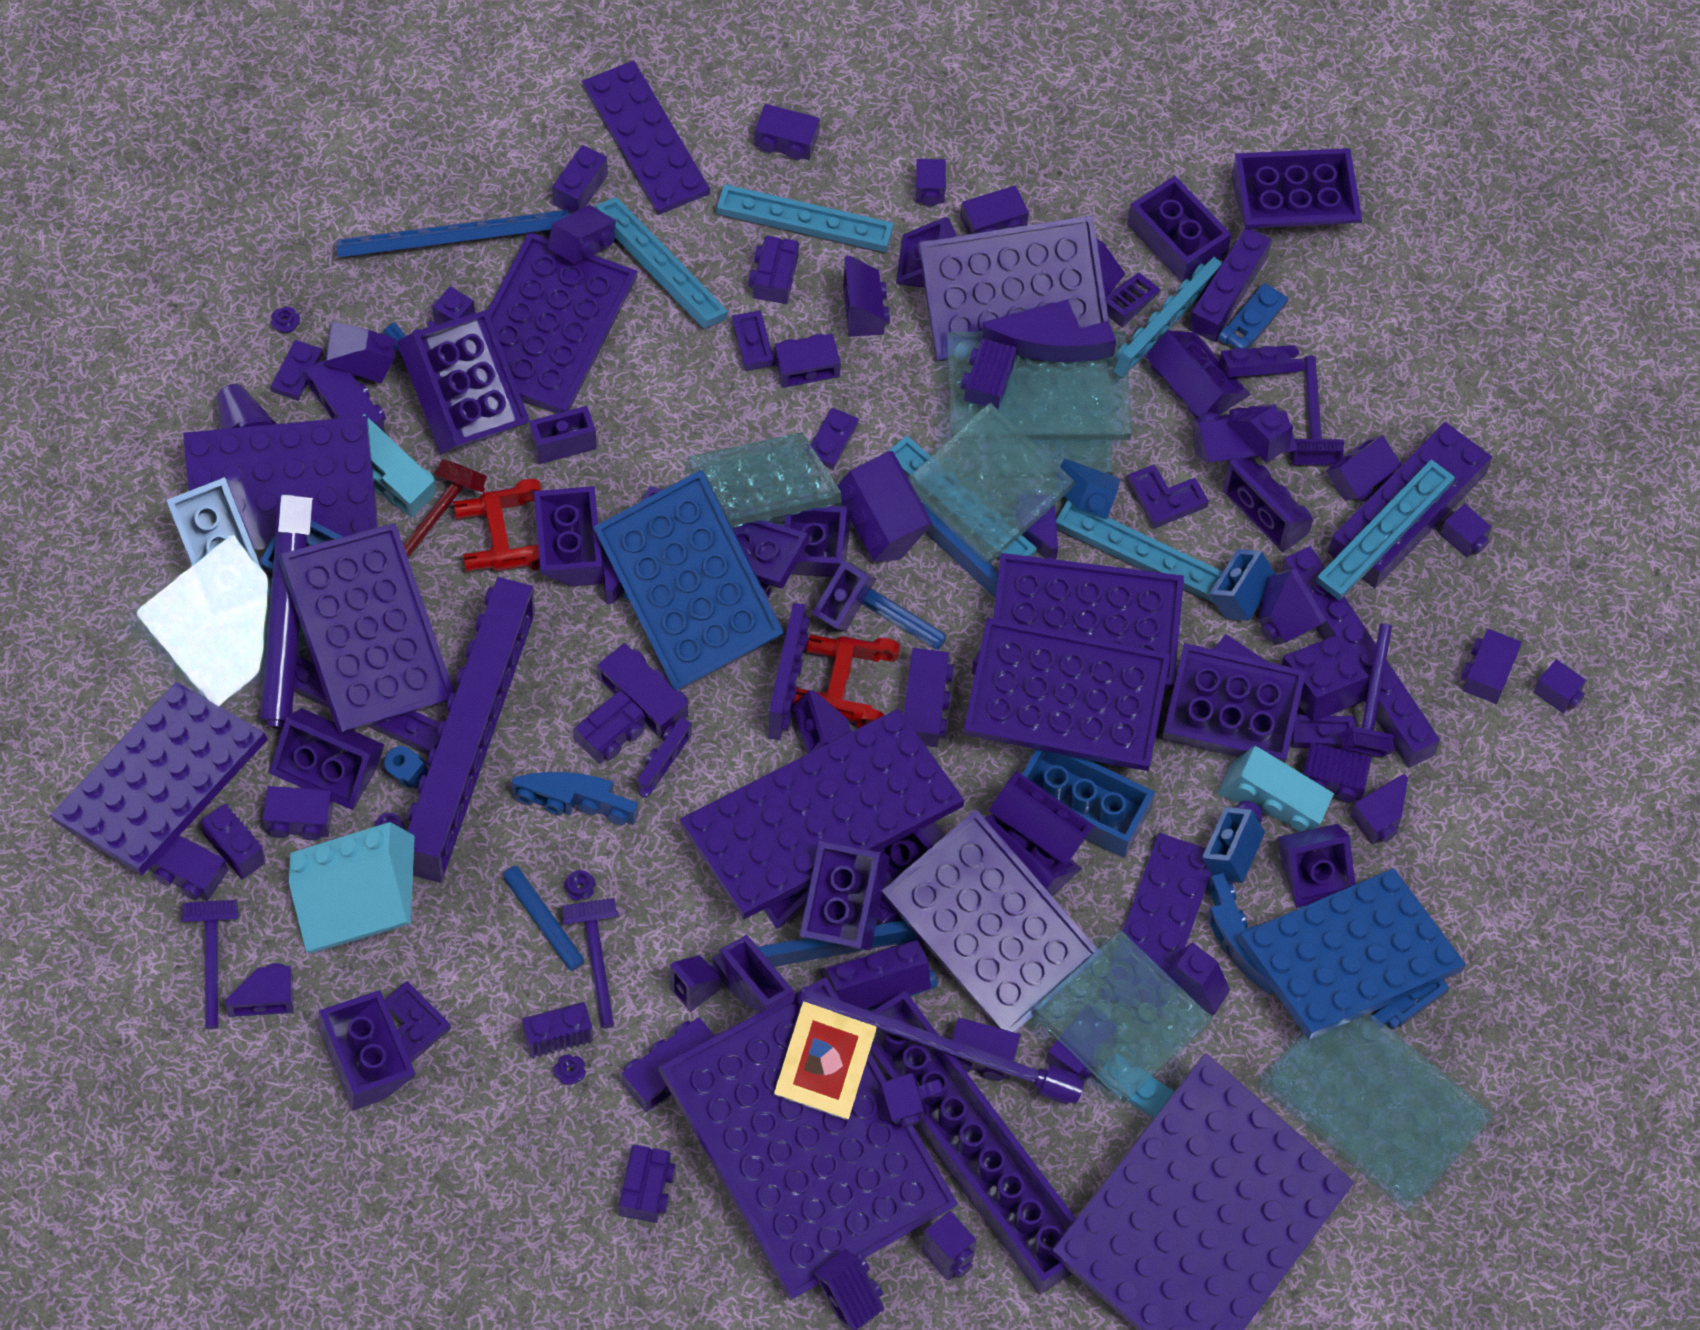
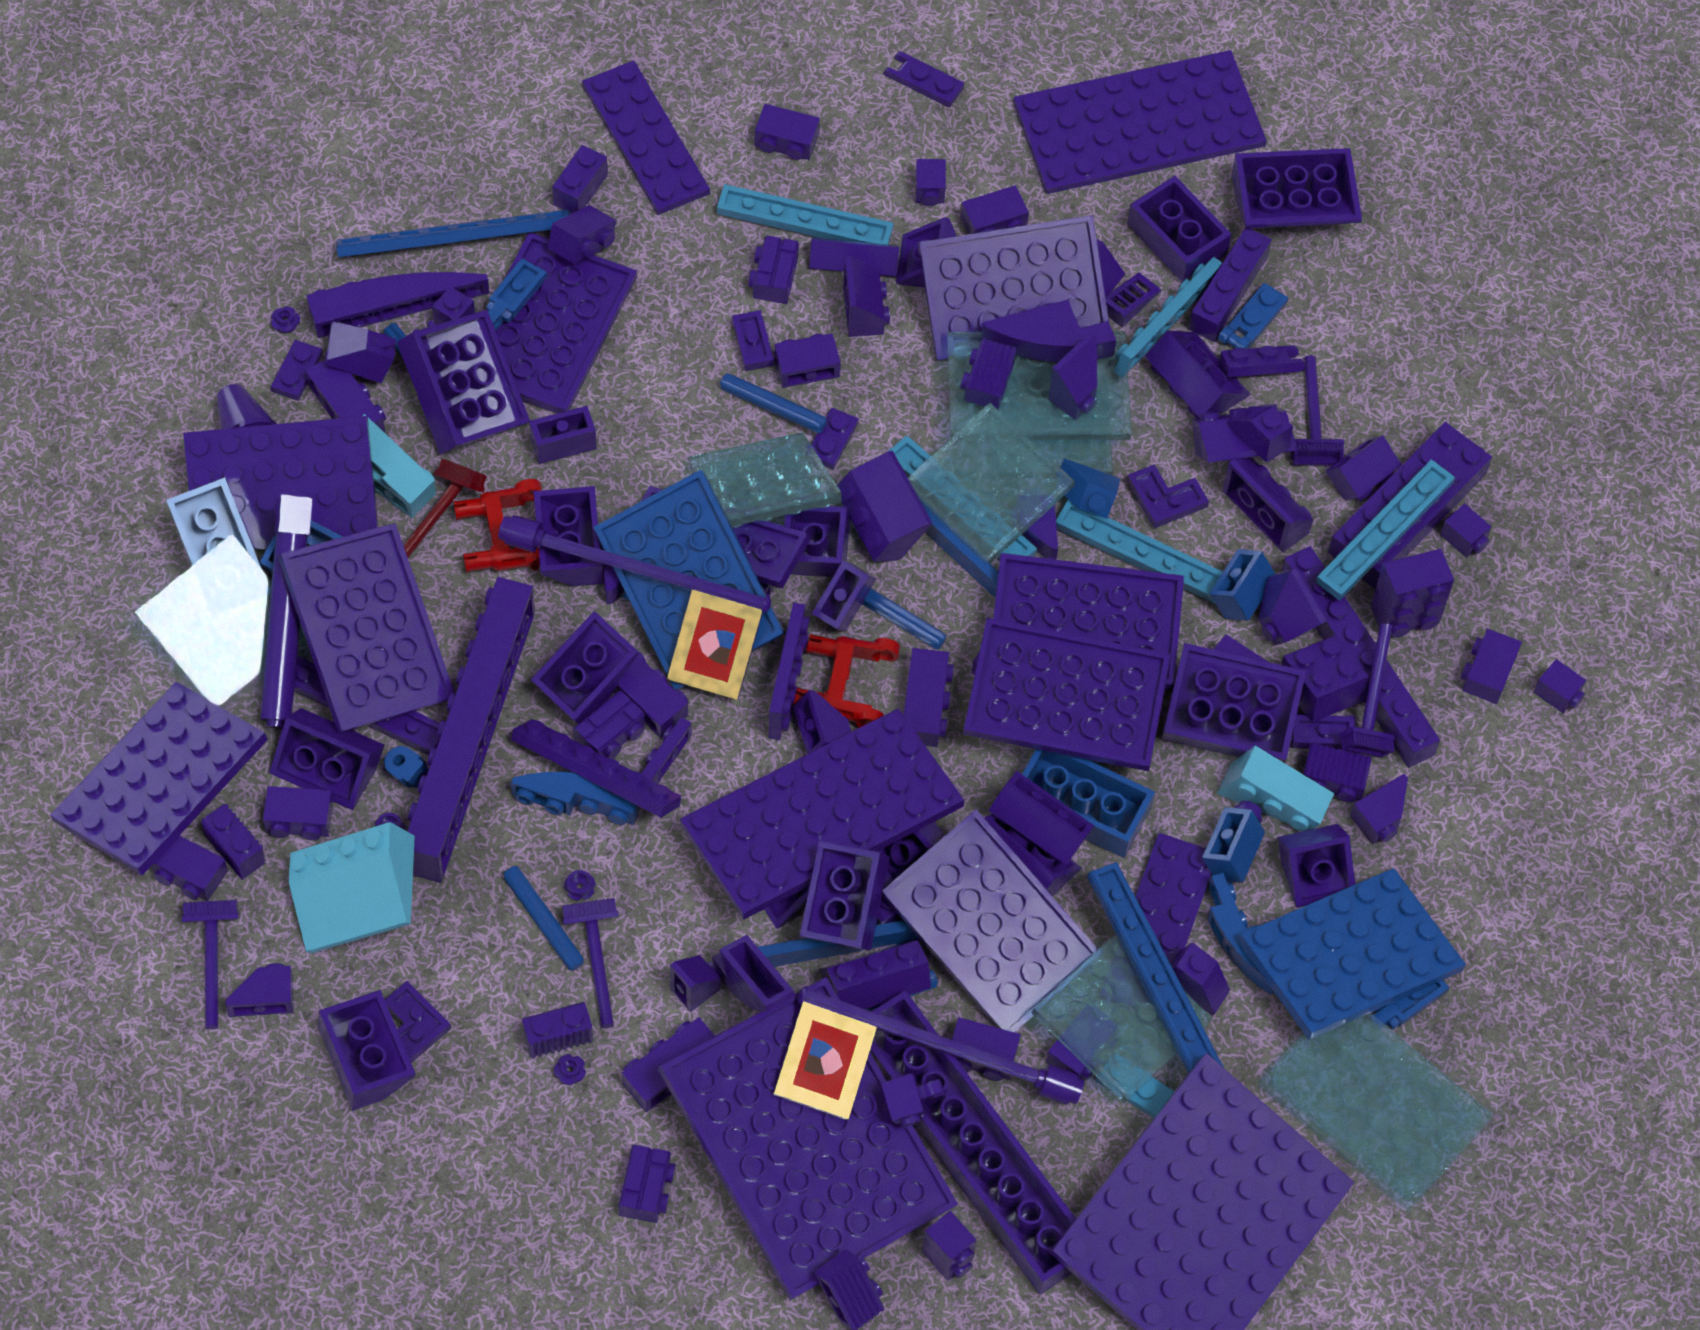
dark azure plate [594,197,729,329] -> none
none -> dark purple slope [306,272,489,338]
none -> blue hinge [486,258,547,331]
none -> flag [498,515,771,700]
none -> dark purple plate [511,719,681,818]
none -> dark purple slope [531,611,639,724]
none -> blue axle [720,373,827,433]
none -> dark purple tile [809,238,900,276]
none -> dark purple hinge [883,51,964,108]
none -> dark purple plate [1013,50,1267,194]
none -> dark purple slope [1048,330,1097,420]
none -> blue tile [1087,862,1225,1073]
none -> dark purple brick [1370,549,1454,638]

